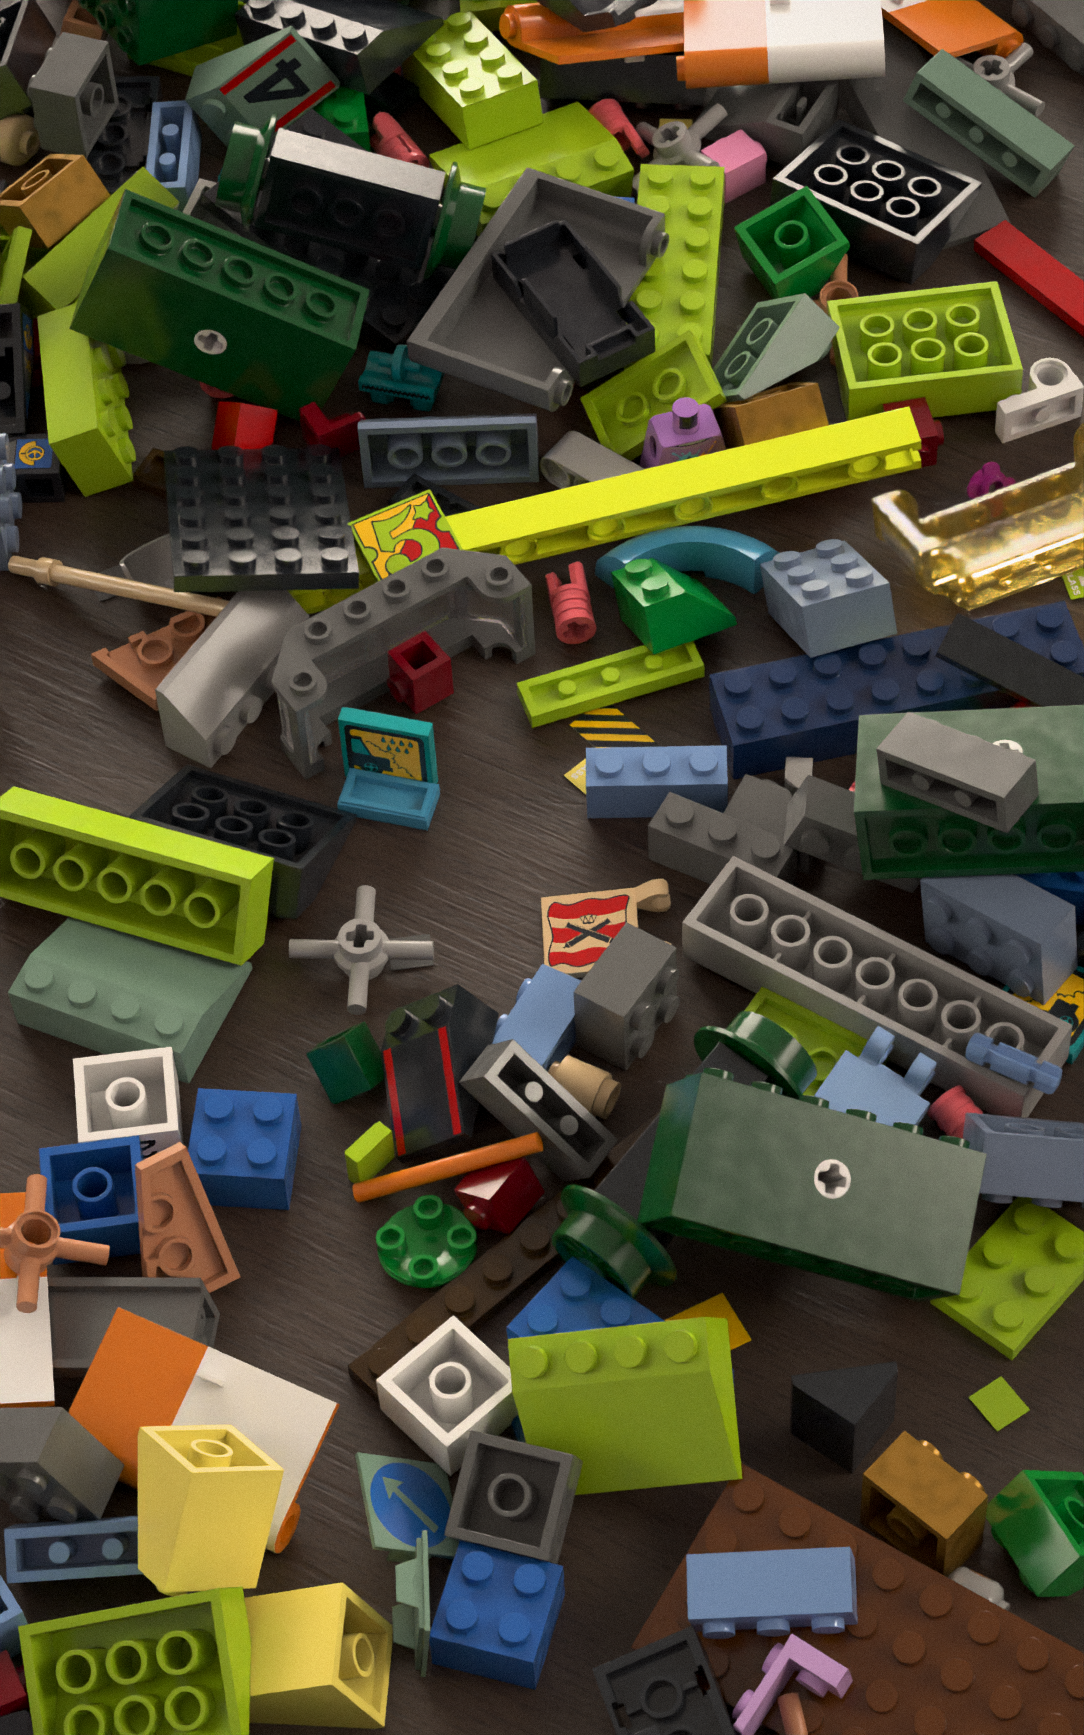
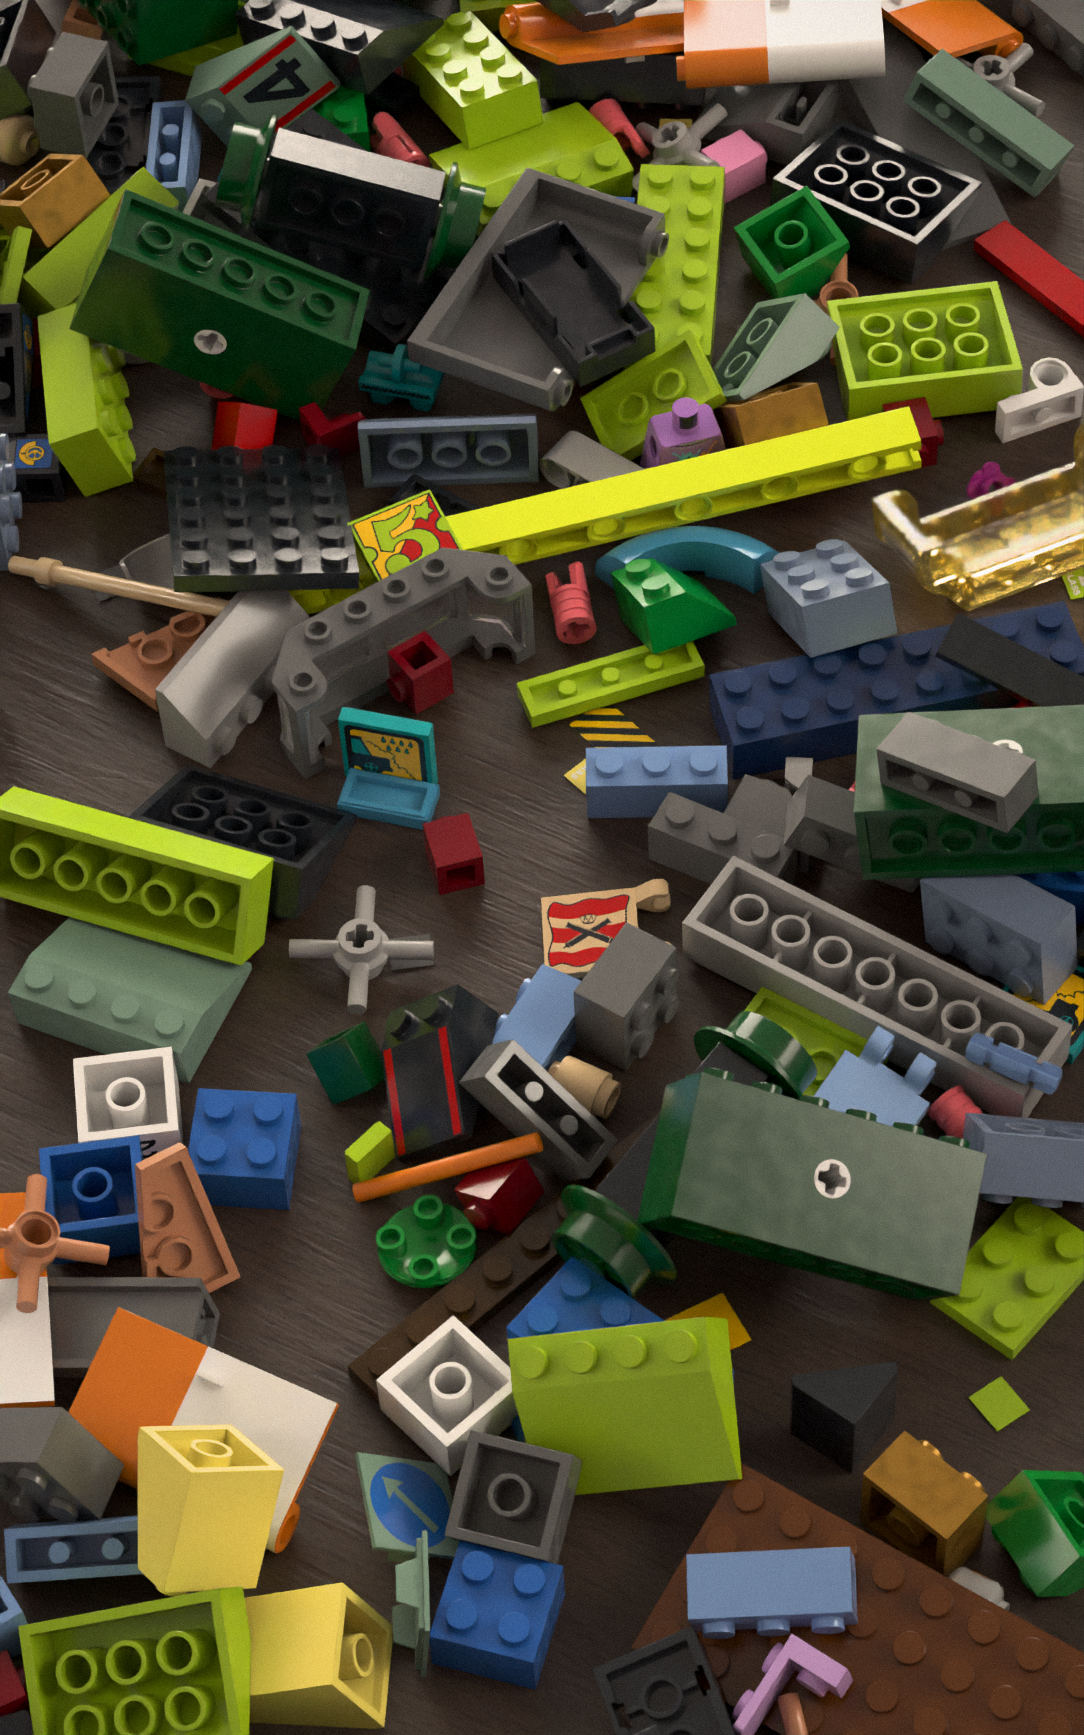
none -> dark red brick [423,813,485,895]

